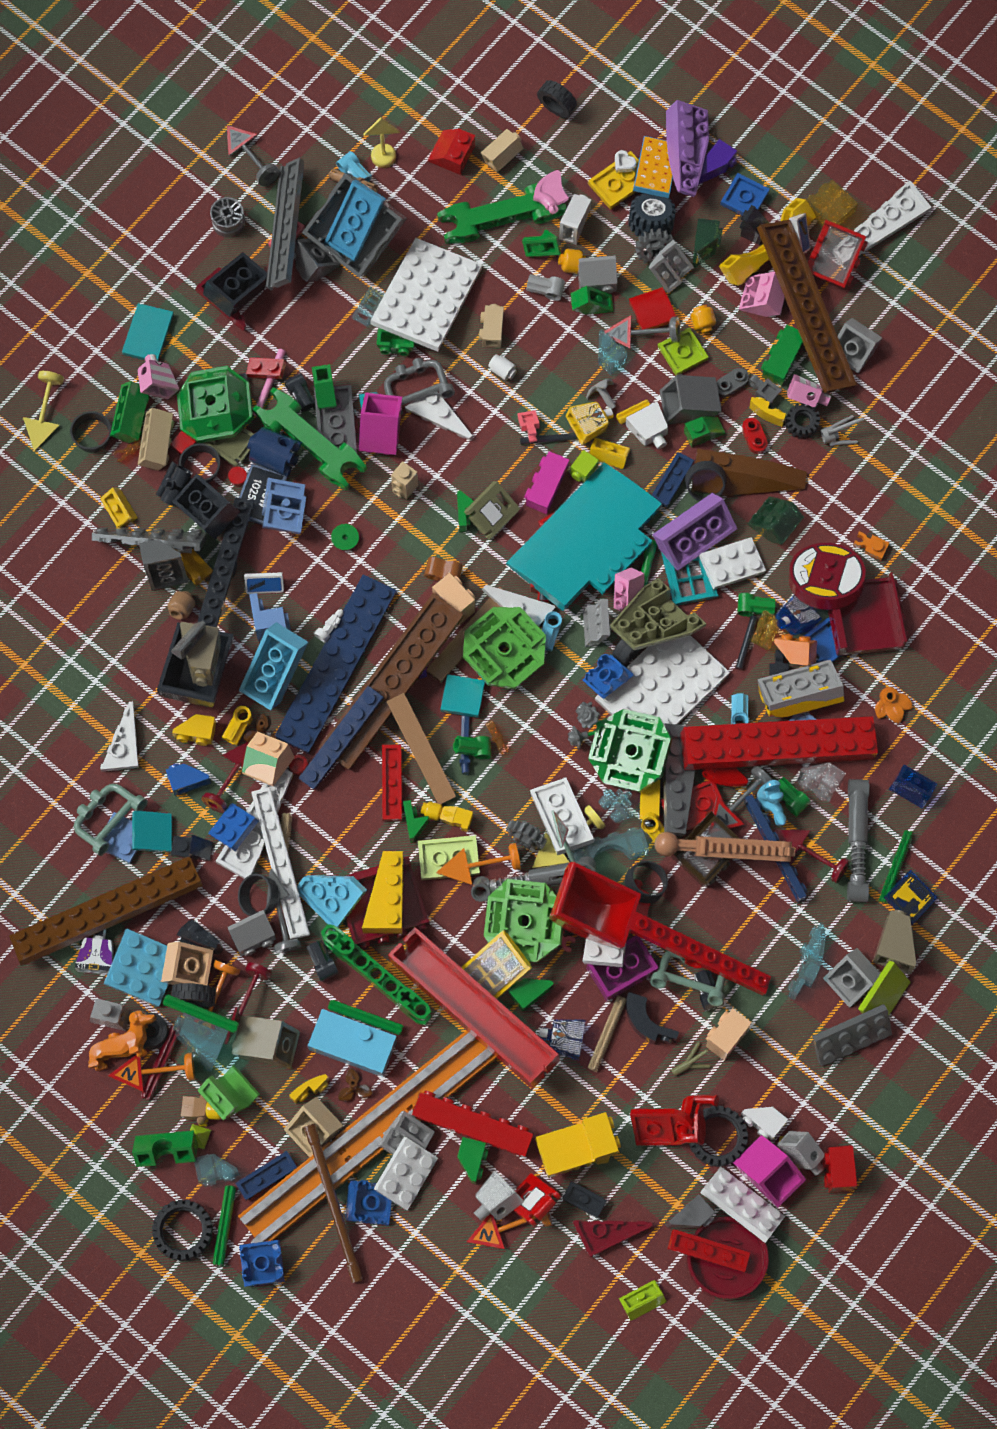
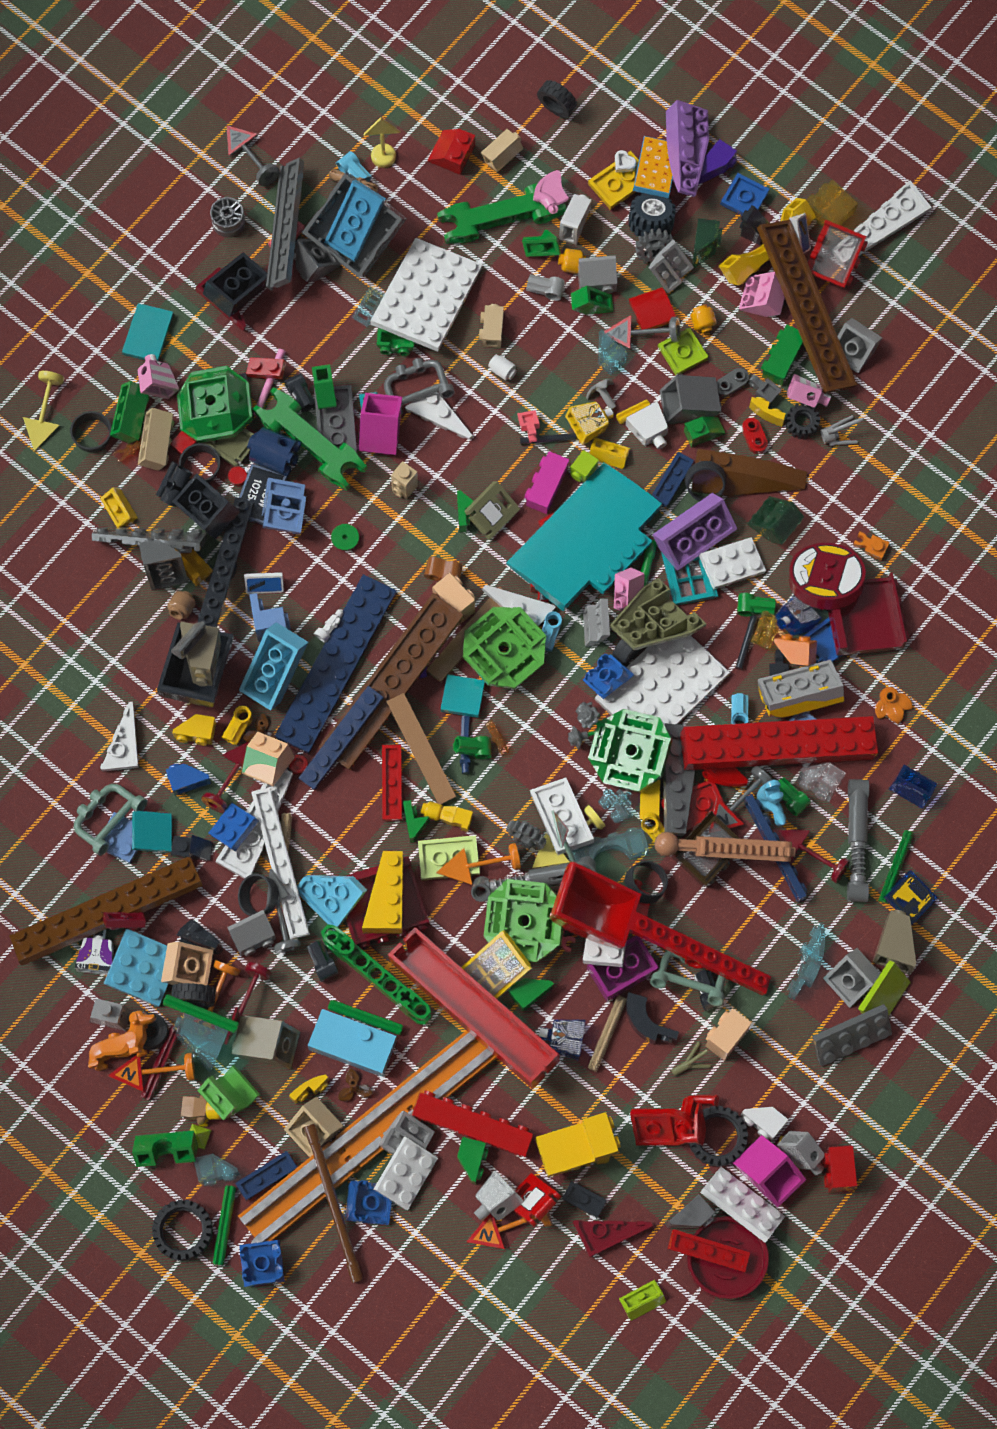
none -> dark red plate [103,912,146,930]

